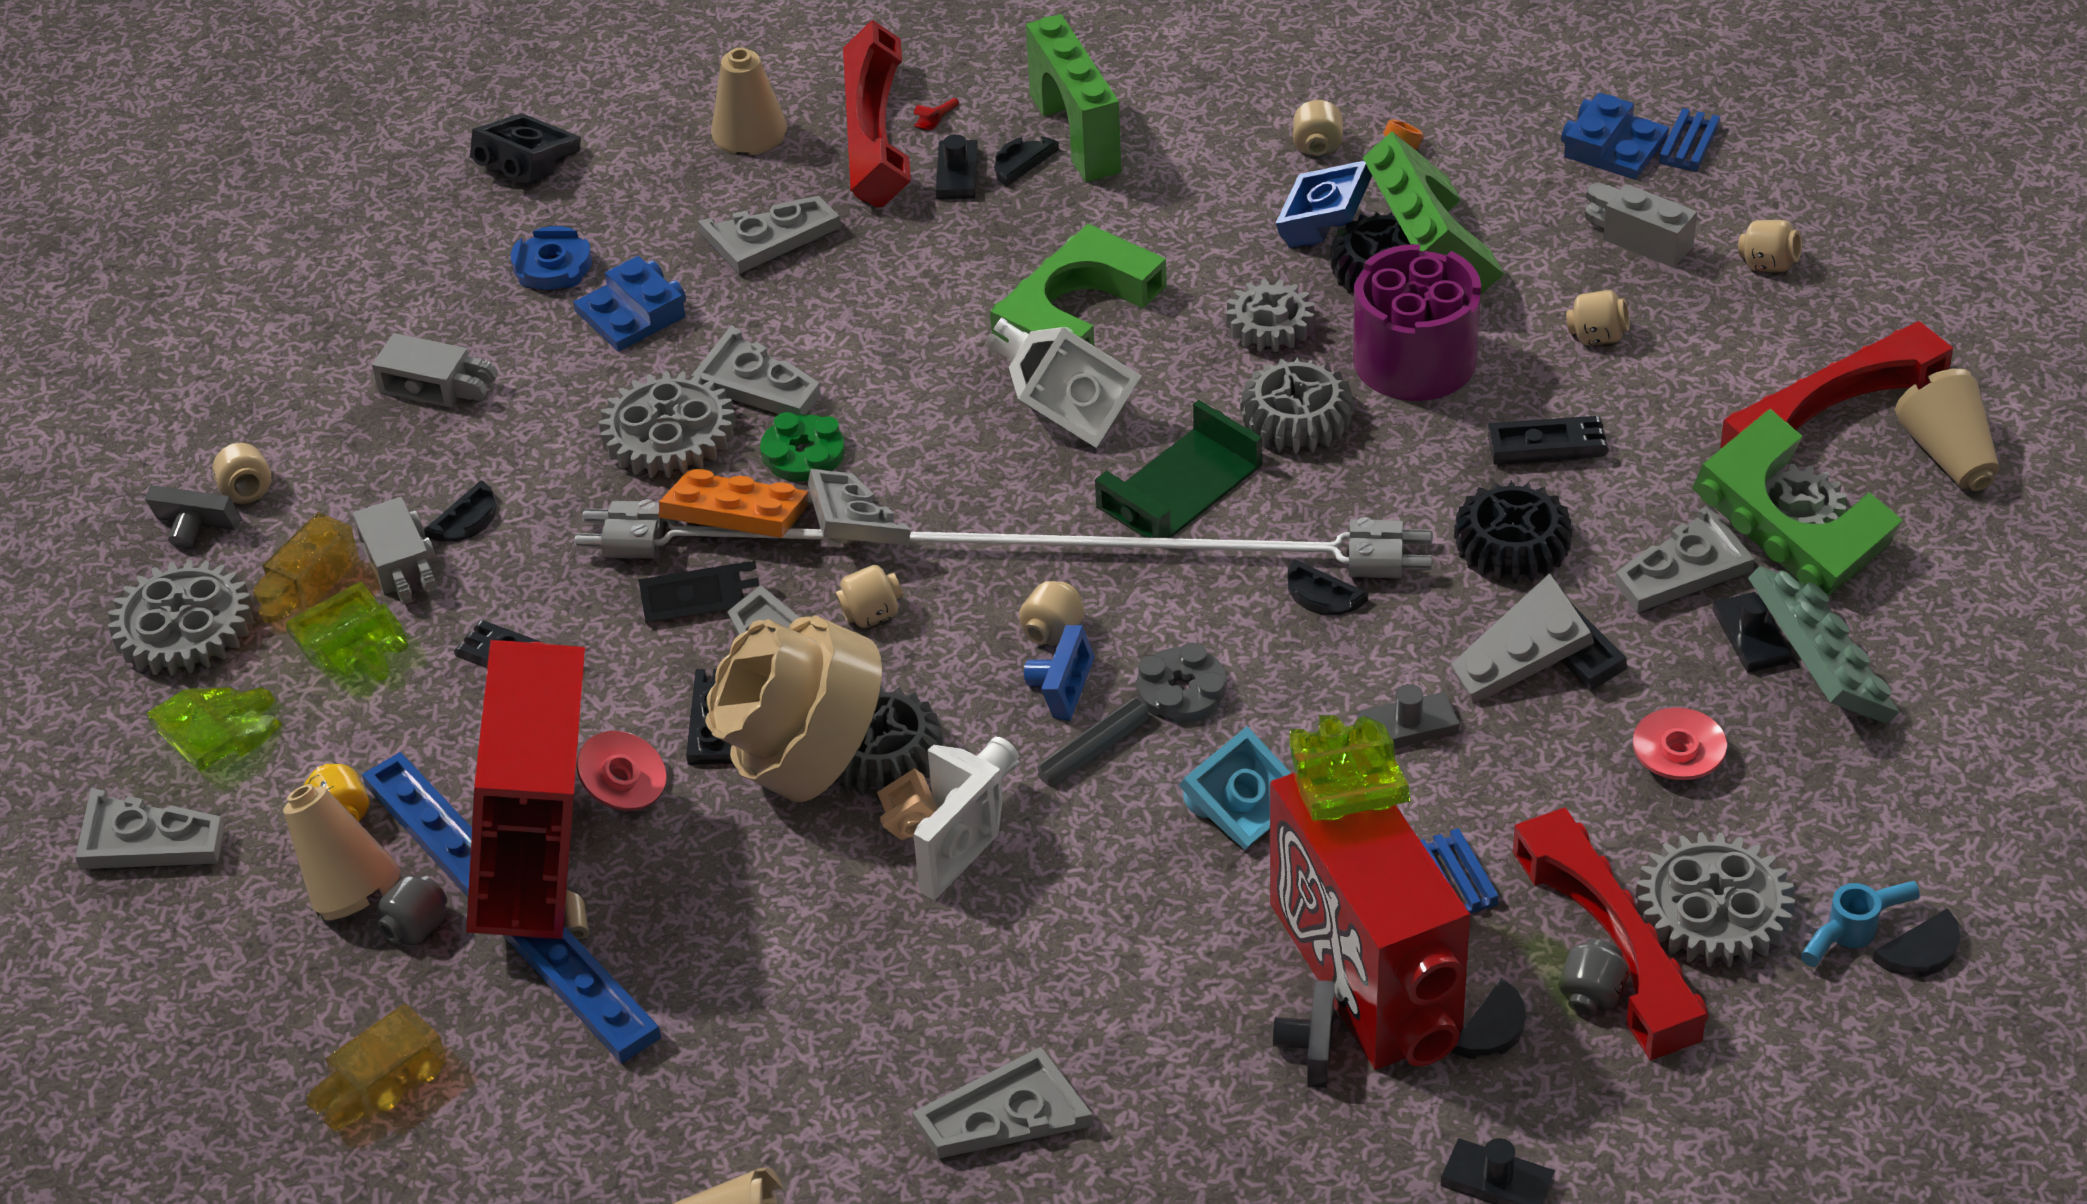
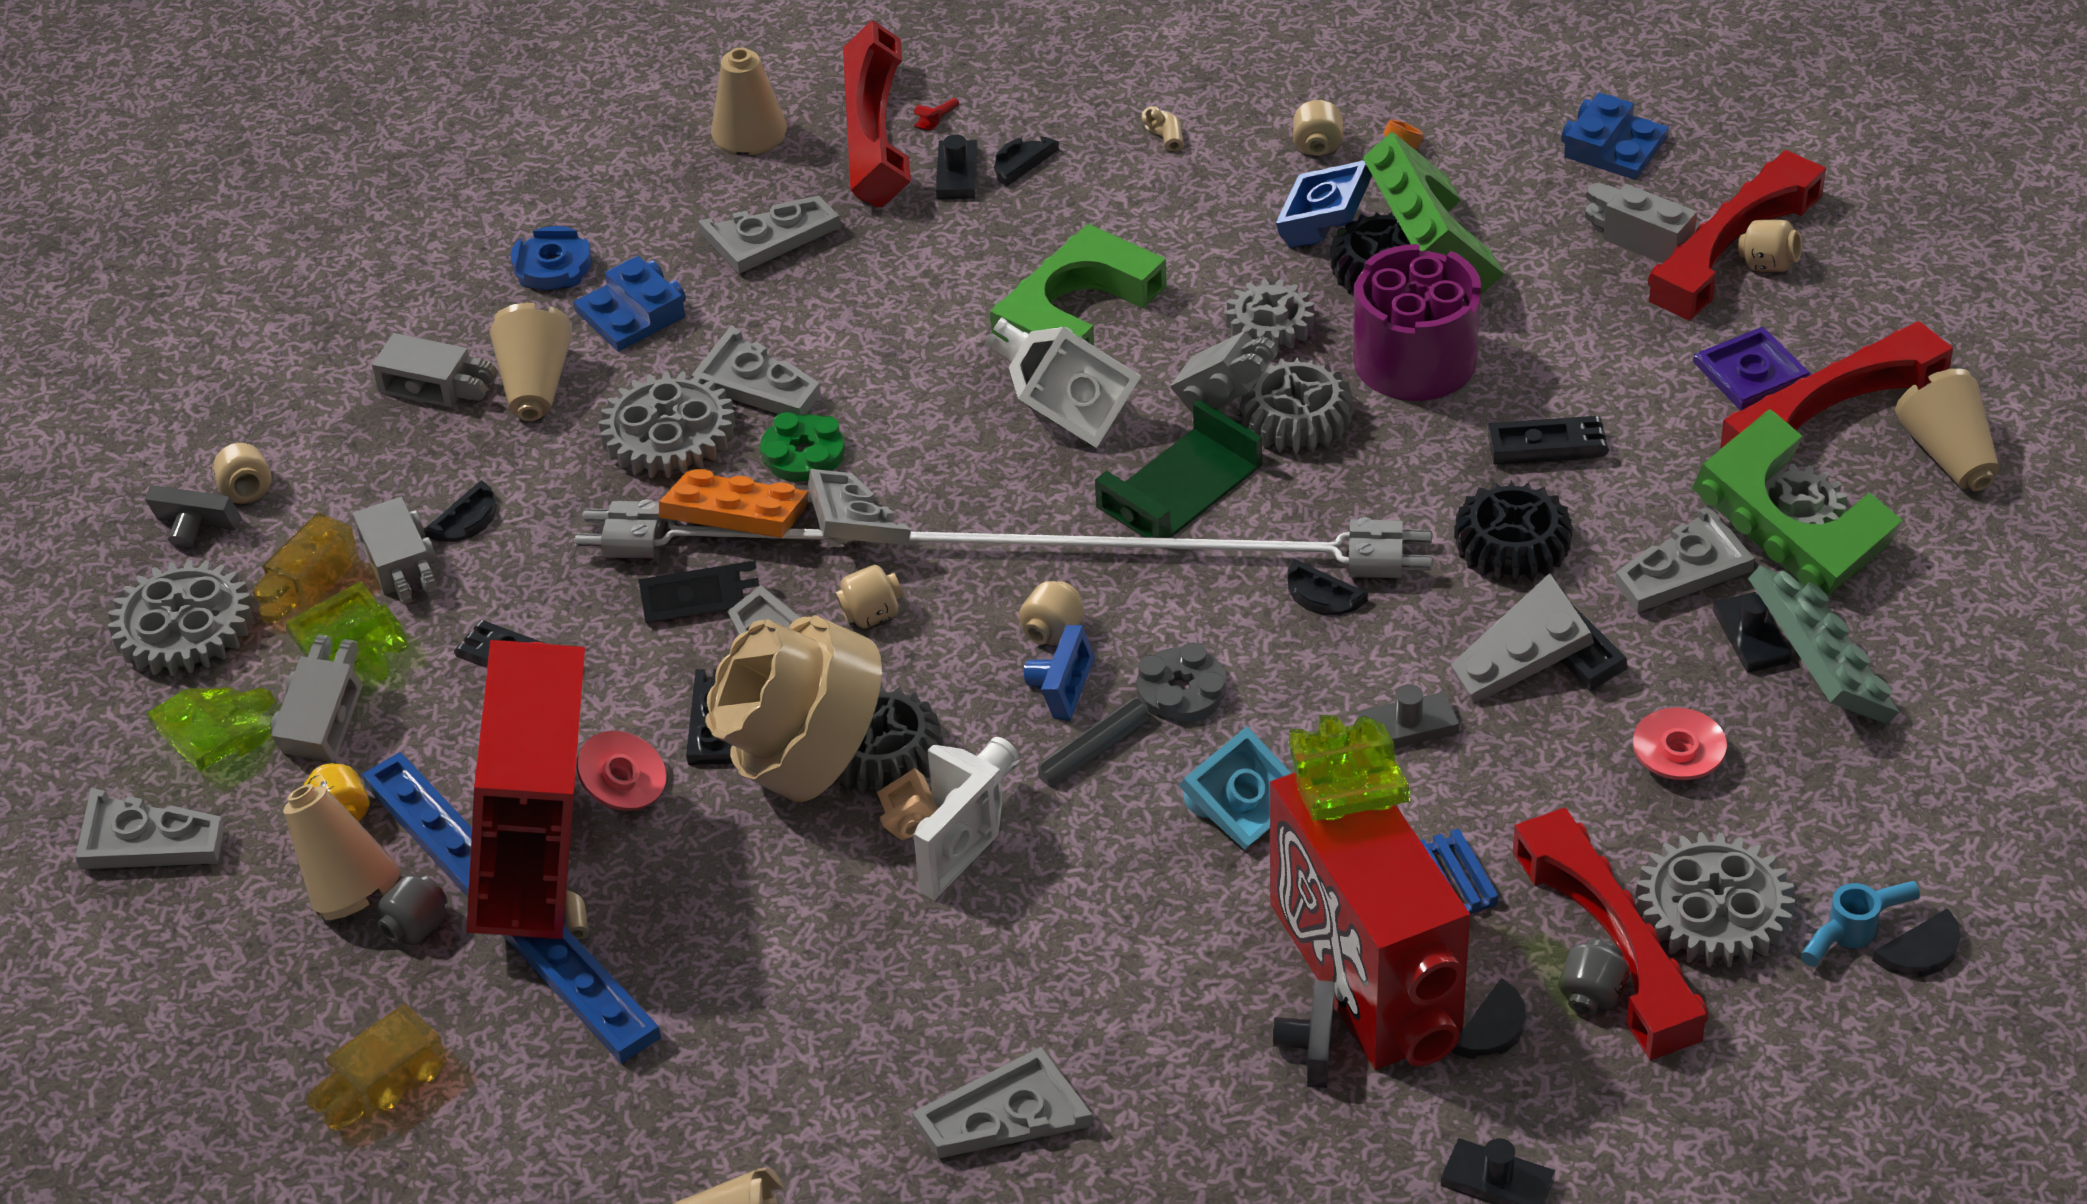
black plate [470,113,581,184] -> none
bright green arch [1026,14,1122,183] -> none
tan head [1566,290,1630,346] -> none
blue tile [1659,108,1720,172] -> none
none -> light grey hinge [271,635,363,762]
none -> tan cone [490,302,572,421]
none -> tan arm [1141,106,1184,151]
none -> light grey hinge [1169,330,1279,413]
none -> red arch [1648,149,1826,321]
none -> dark purple tile [1693,326,1812,411]

